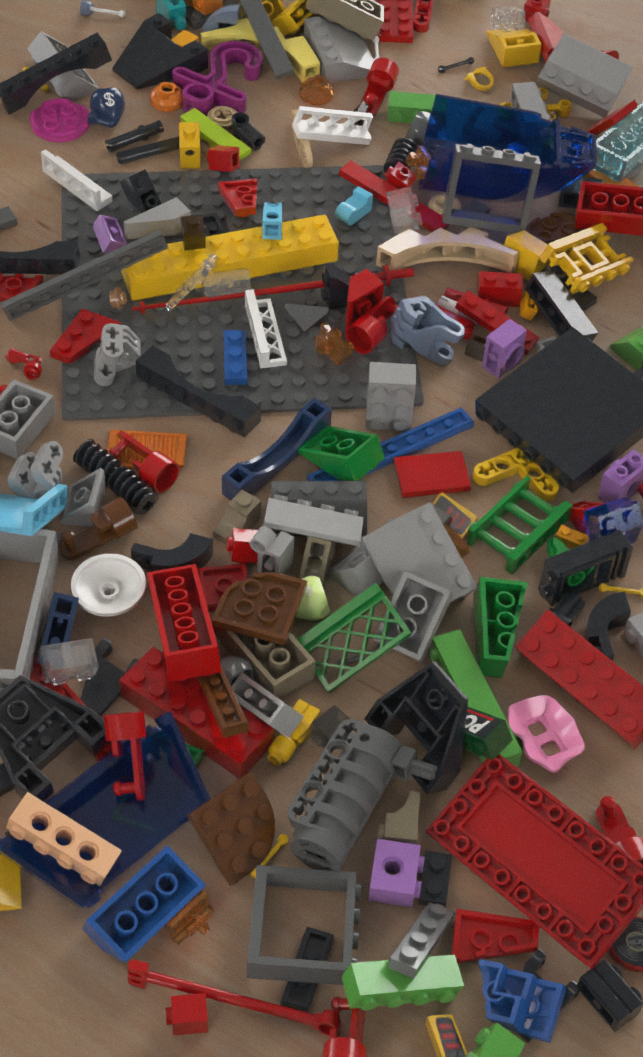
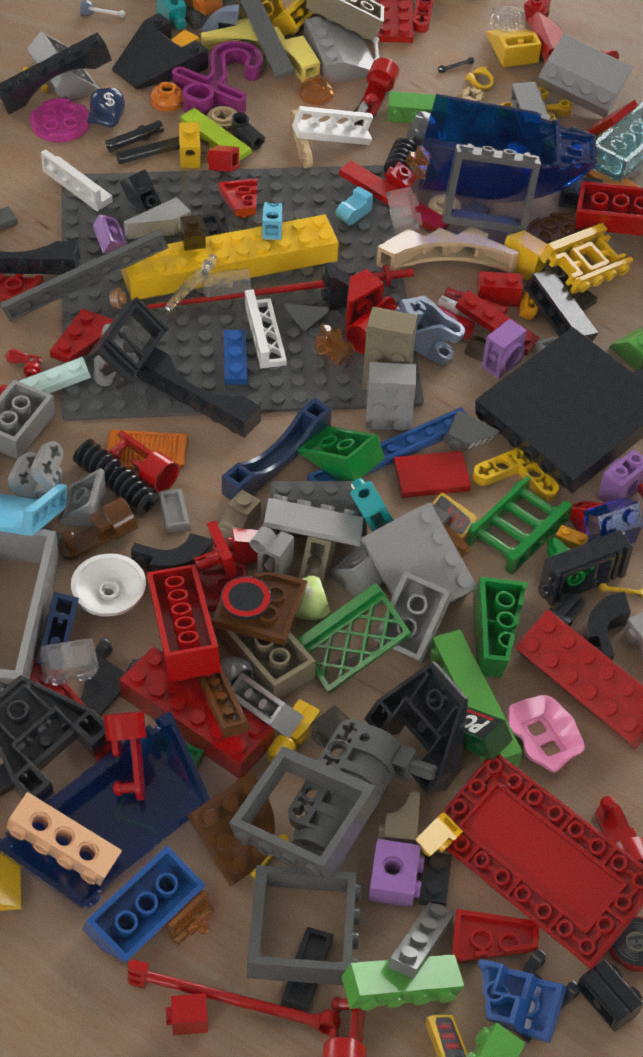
none -> light aqua plate [19,357,91,394]
none -> black door [86,297,169,390]
none -> light grey tile [158,488,191,534]
none -> red tile [194,520,239,581]
none -> piece [221,576,272,620]
none -> dark grey window [229,746,380,881]
none -> teal torso [350,478,393,532]
none -> dark tan brick [362,307,418,390]
none -> yellow brick [415,812,463,856]
none -> dark grey slope [442,410,499,451]
none -> tan gear [457,87,488,110]

